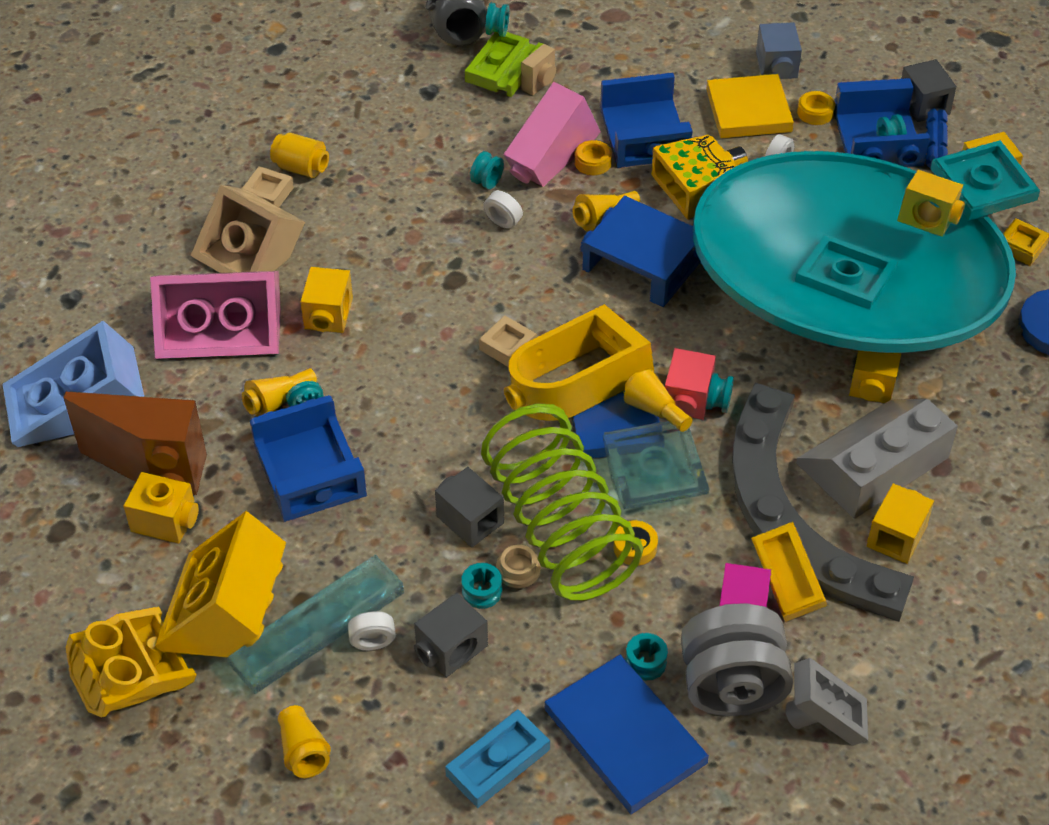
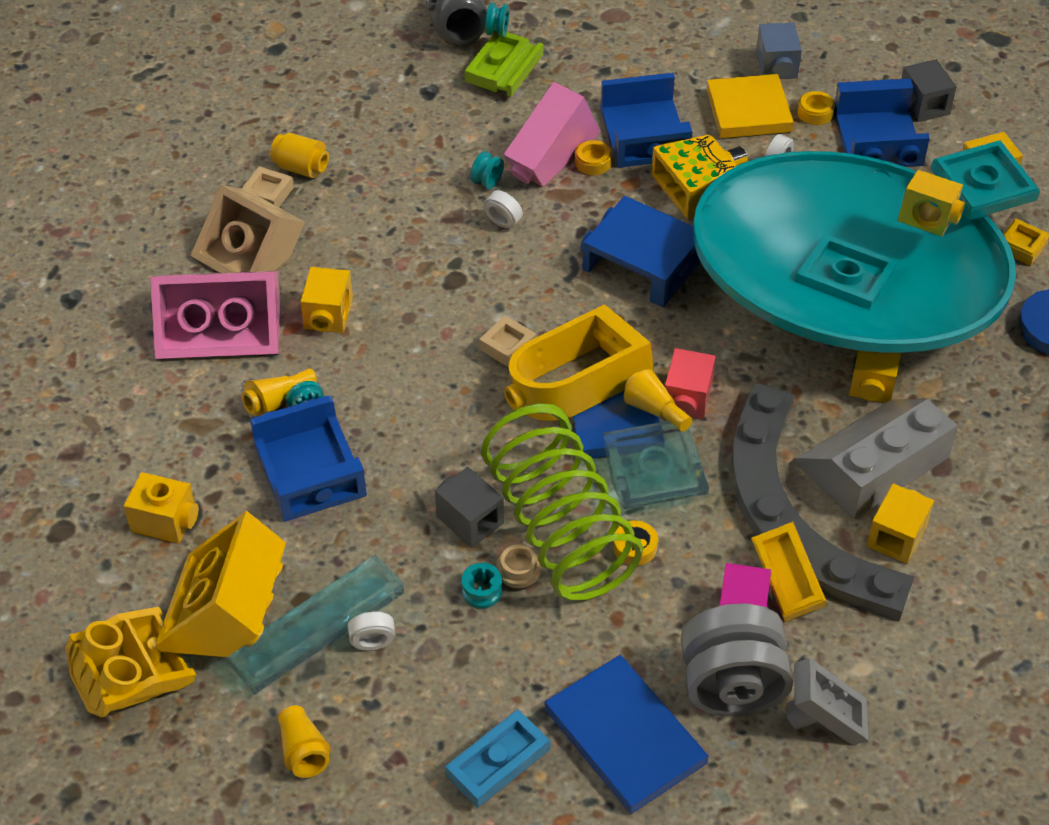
light blue slope [3,321,144,447] -> none
dark orange slope [64,391,207,495] -> none
dark grey brick [414,592,488,678] -> none
tan plate [521,44,556,96] -> none
yellow cone [572,191,640,232] -> none
teal bush [625,633,668,681] -> none
teal bush [706,373,734,413] -> none
teal bush [876,114,907,136] -> none
blue axle [926,108,948,168] -> none

